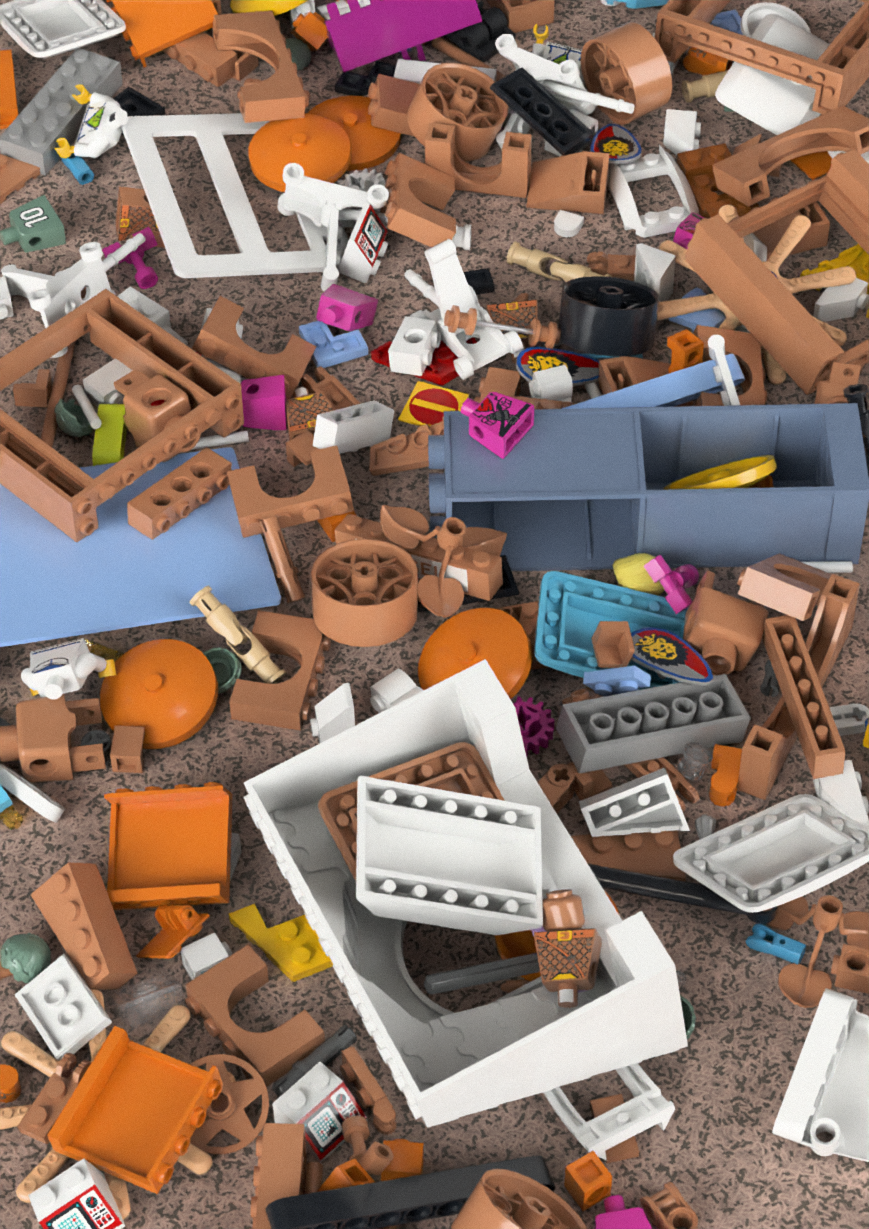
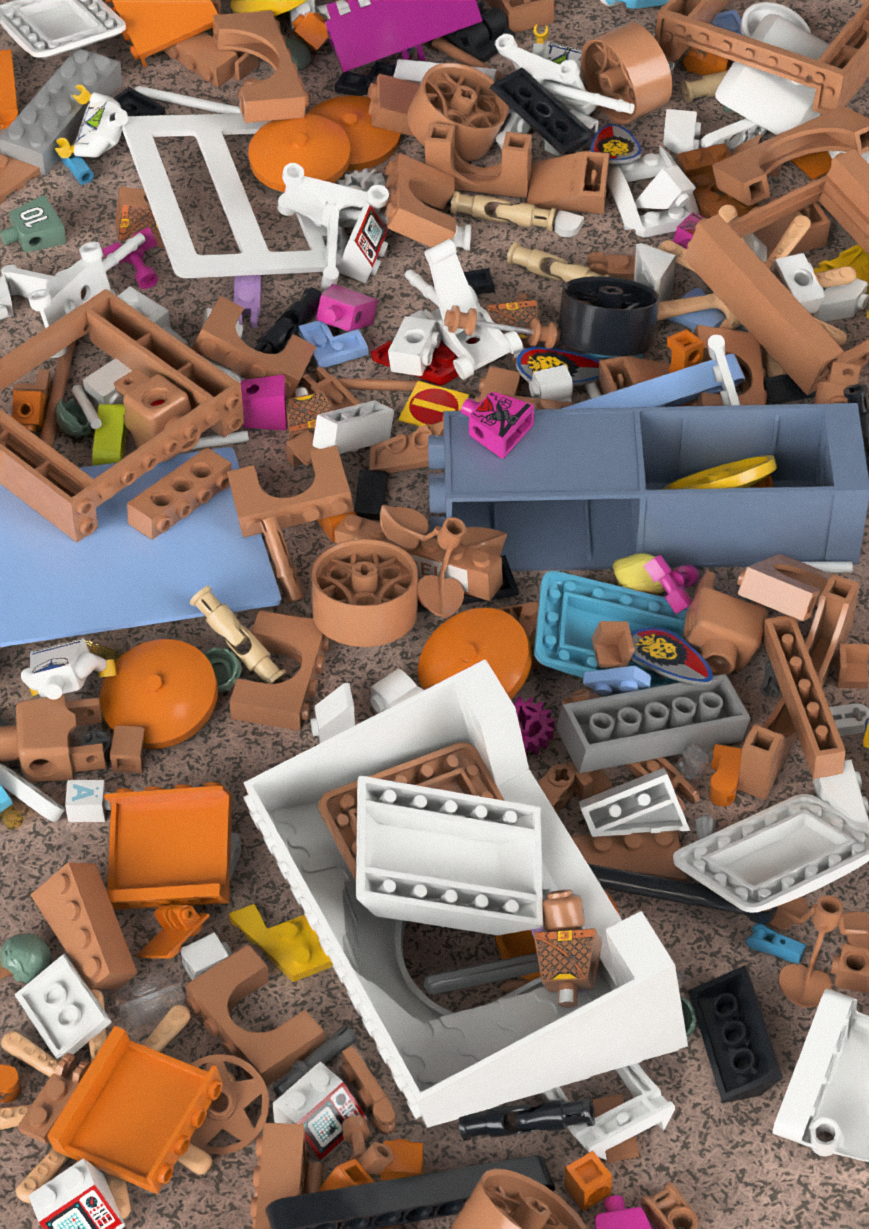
none -> orange brick [12,390,46,432]
none -> white brick [65,780,111,822]
none -> white bar [134,86,241,114]
none -> lavender hinge [233,275,262,328]
none -> black piece [254,287,322,354]
none -> nougat bar [338,378,417,391]
none -> black tile [354,470,388,520]
none -> tan piece [451,191,557,231]
none -> black piece [459,1096,595,1141]
none -> white slope [635,165,696,209]
none -> black slope [688,965,783,1103]
none -> white beam [699,118,767,151]
none -> black tile [763,374,817,405]
none -> white brick [770,253,825,314]
none -> nougat panel [836,643,869,689]

